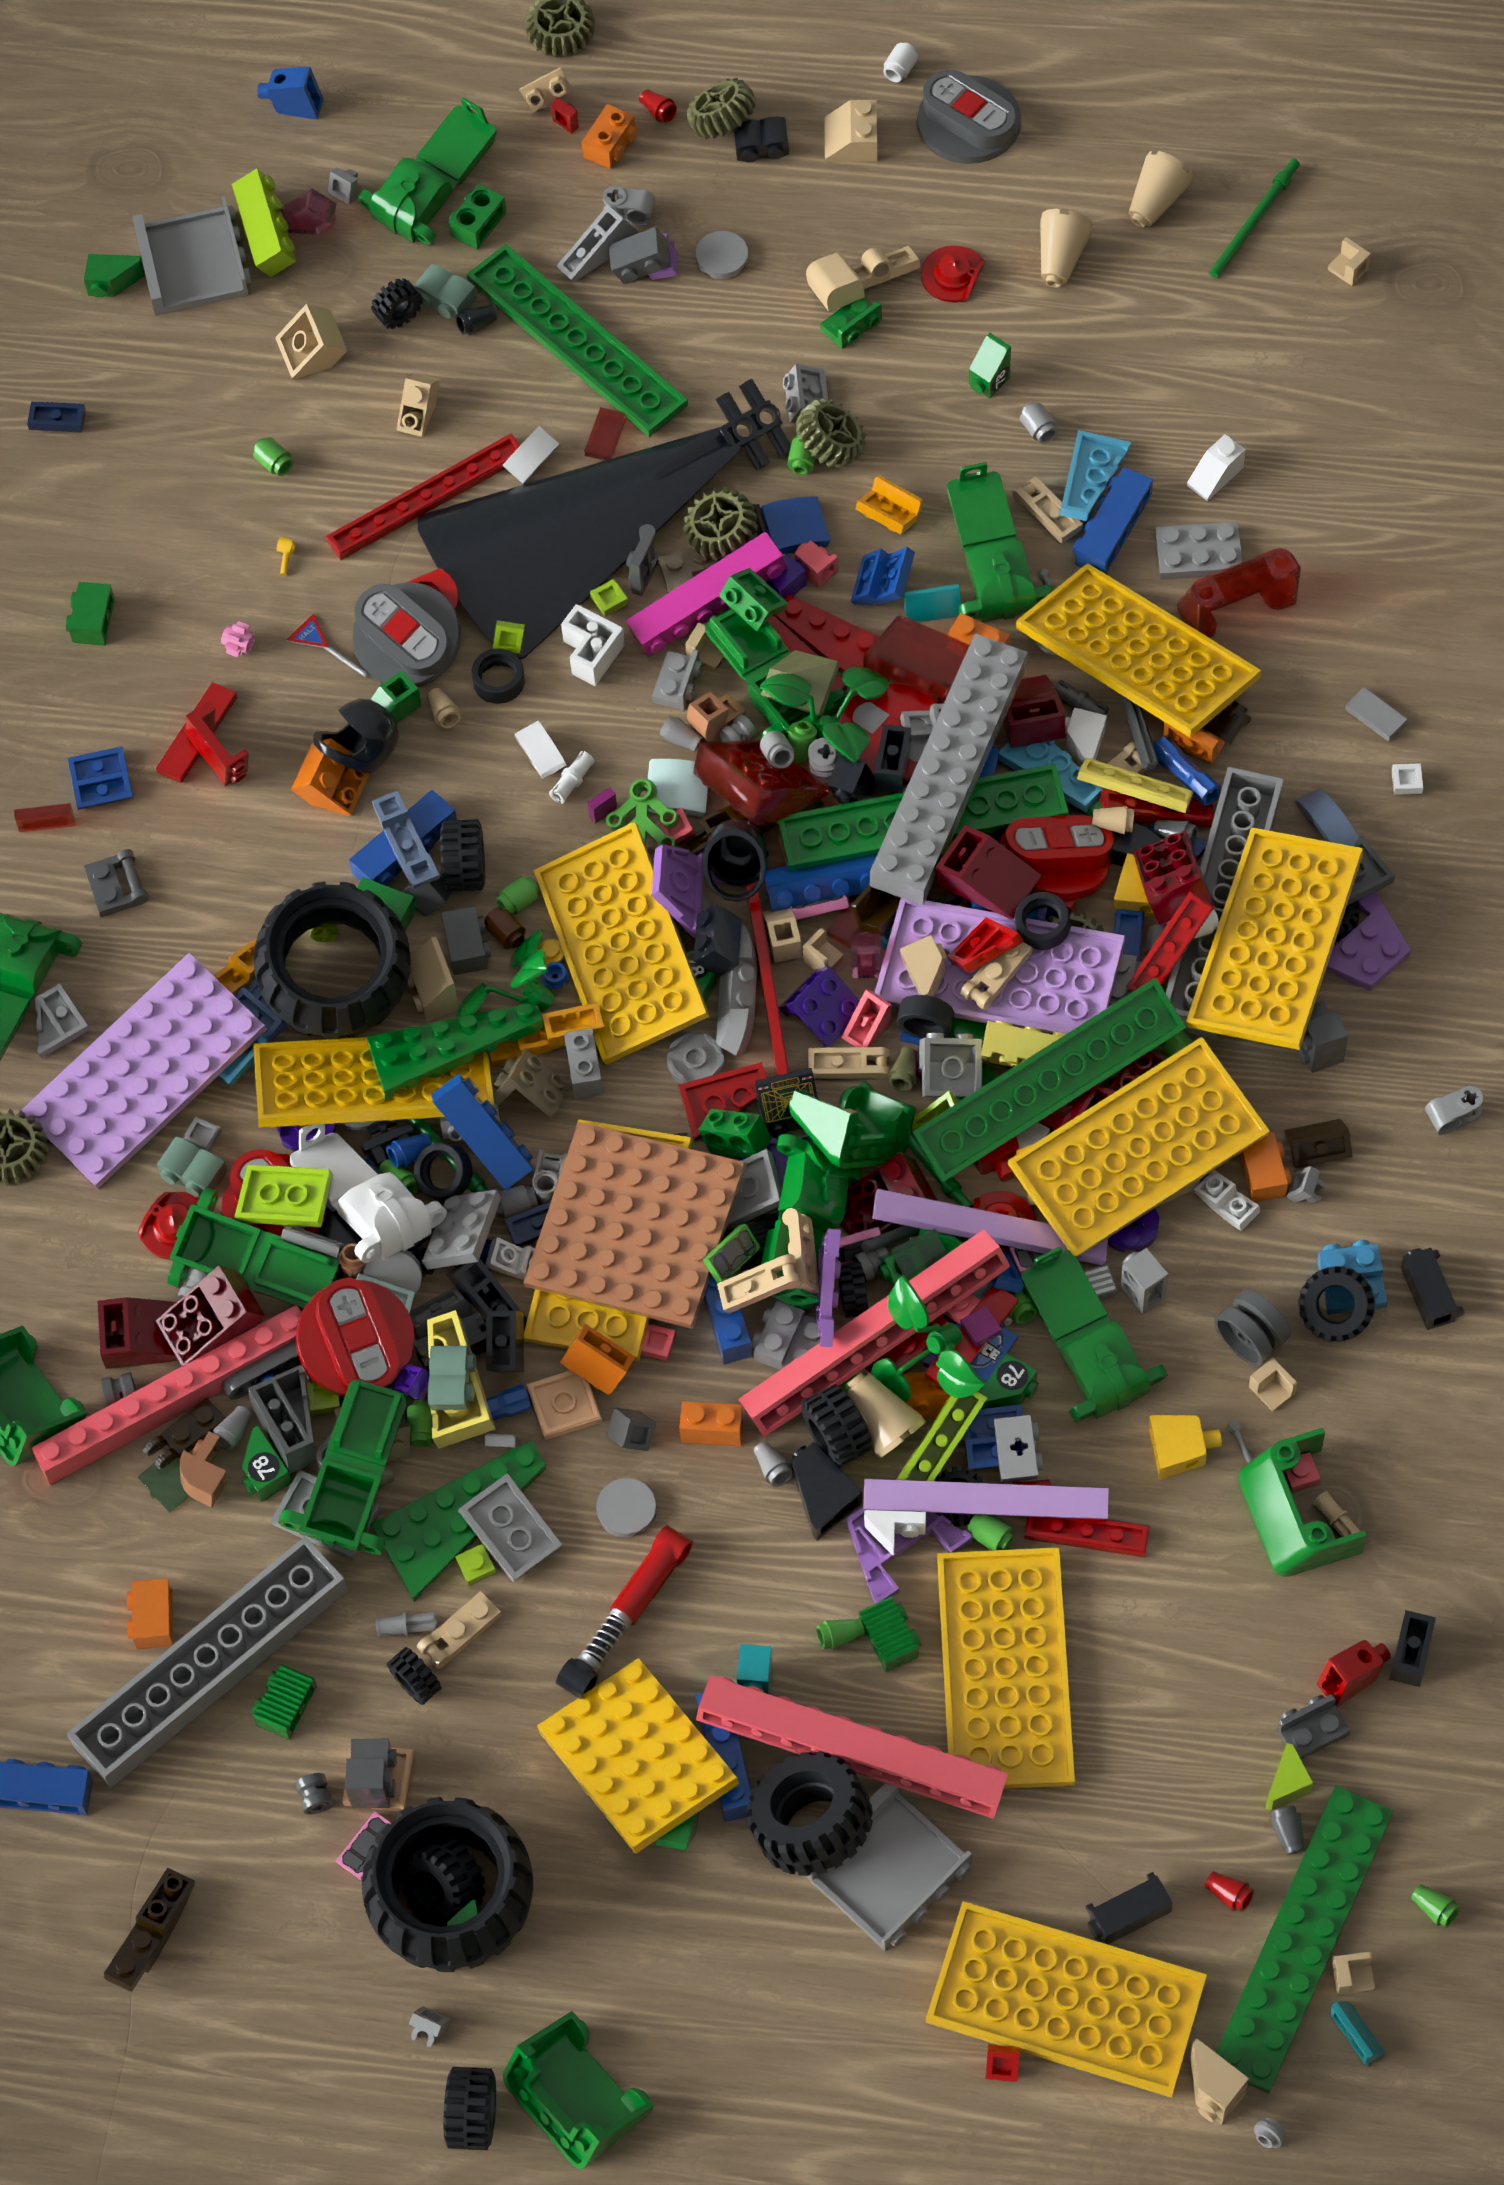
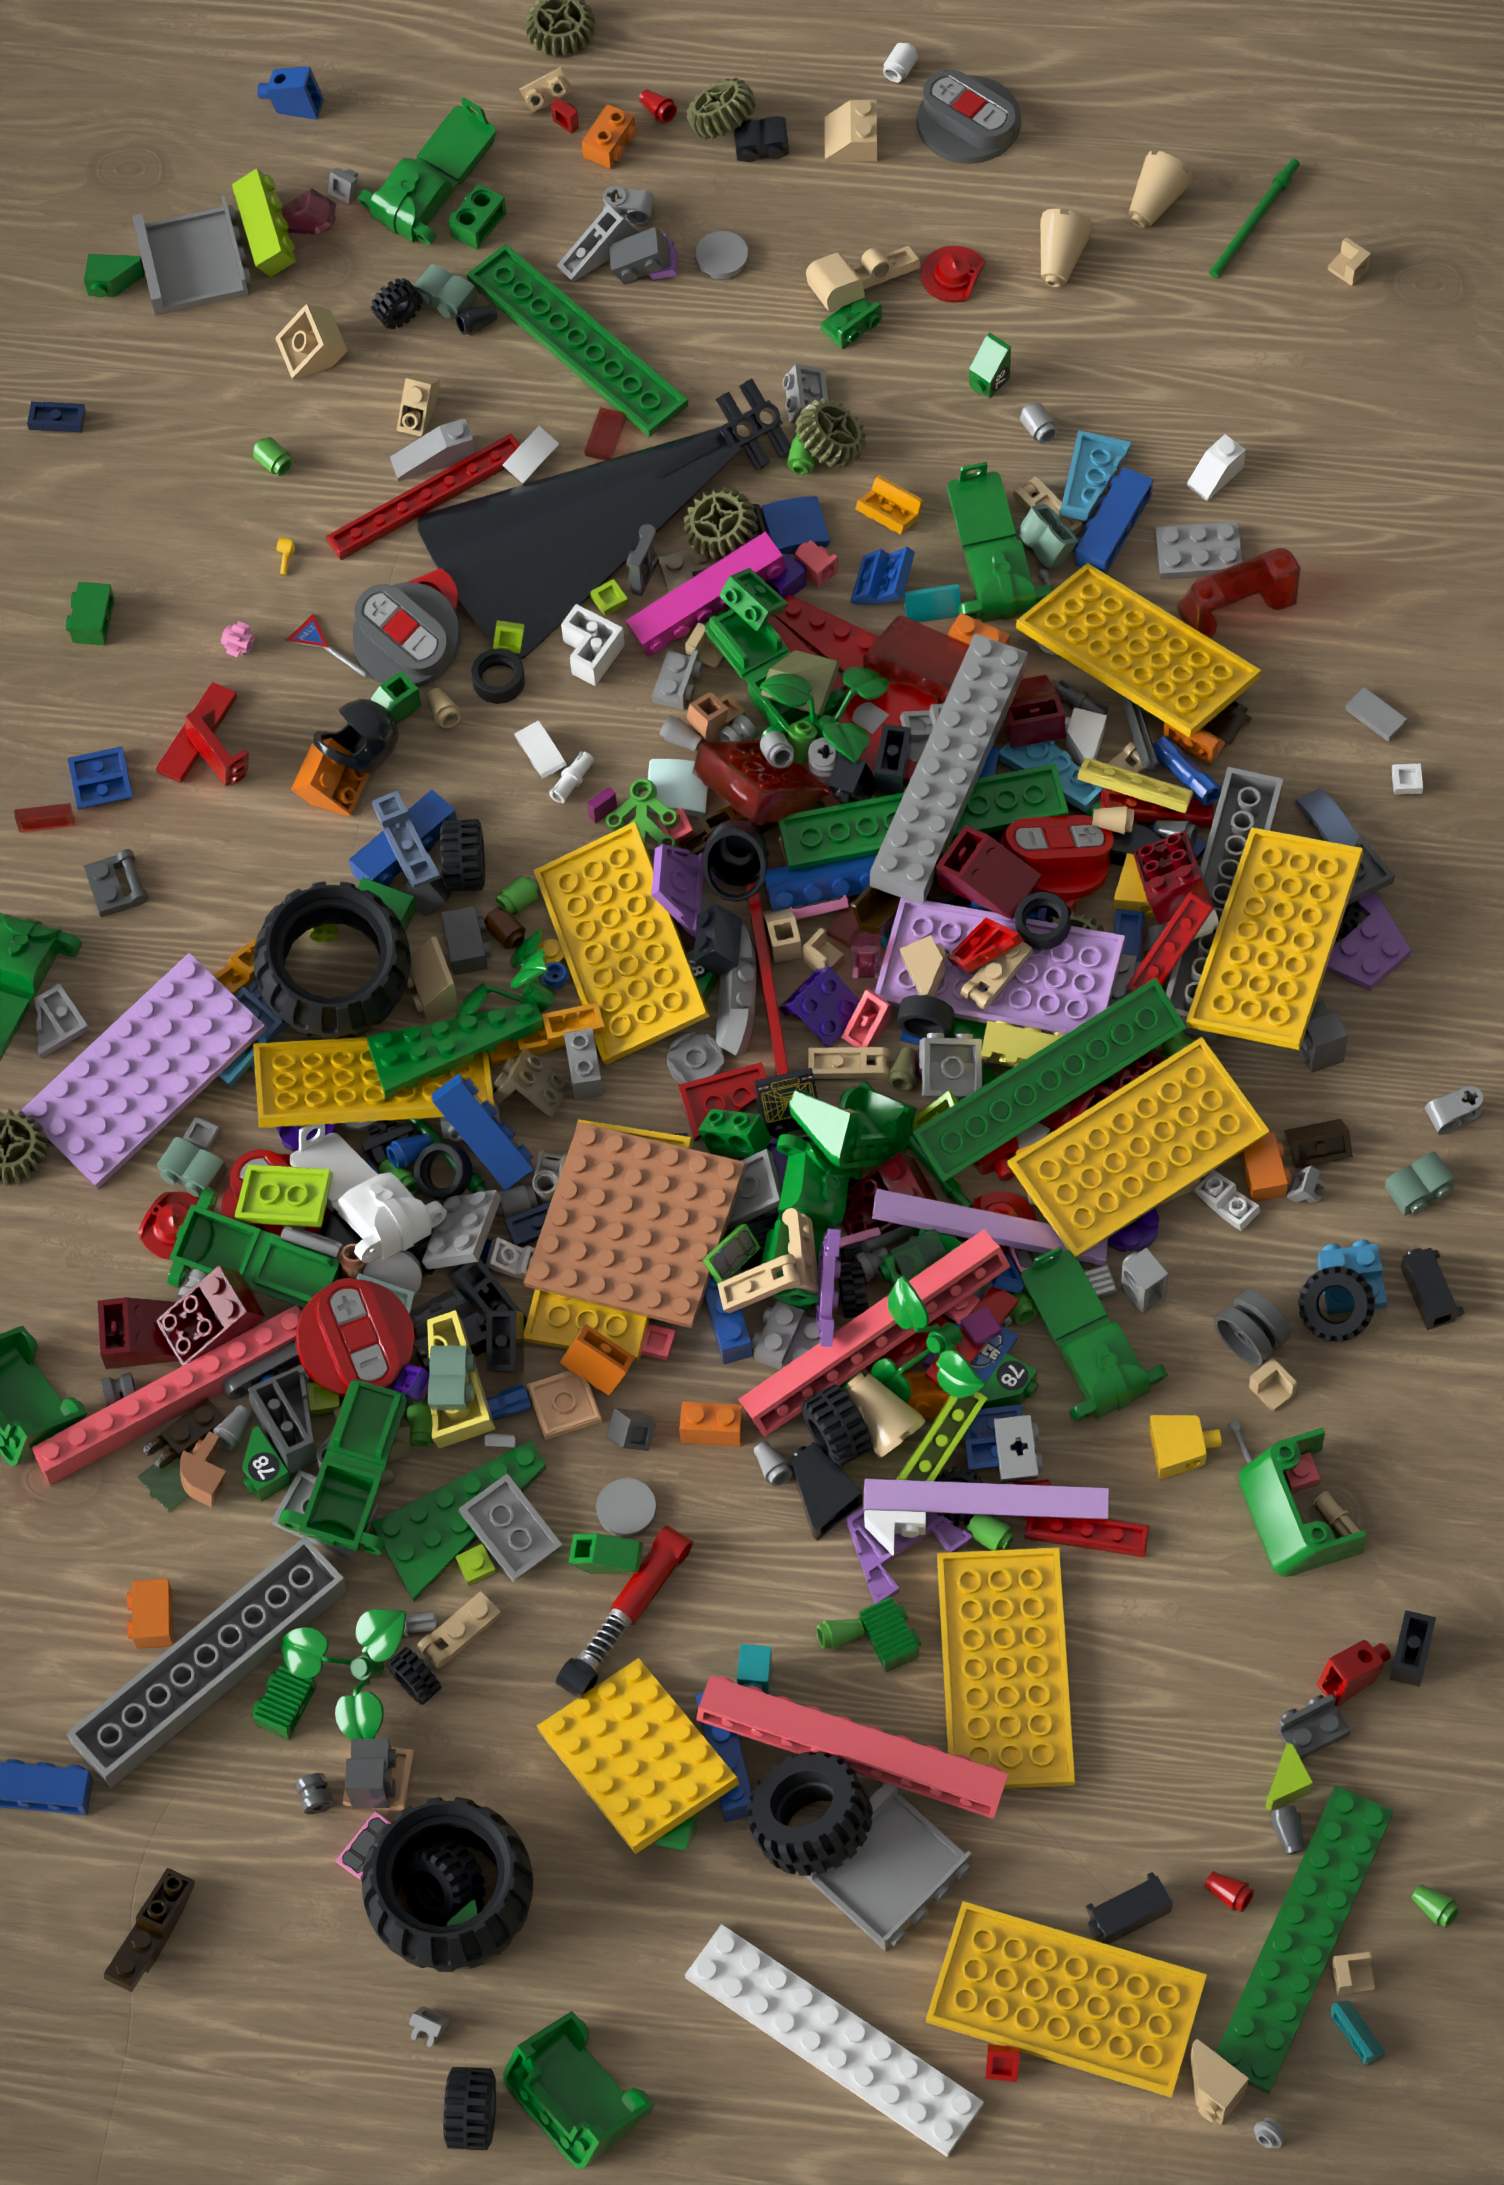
none -> green plant [281,1609,406,1740]
none -> light grey slope [390,418,475,481]
none -> green slope [568,1533,643,1574]
none -> white plate [685,1924,984,2157]
none -> sand green brick [1017,504,1078,568]
none -> sand green brick [1385,1151,1455,1216]

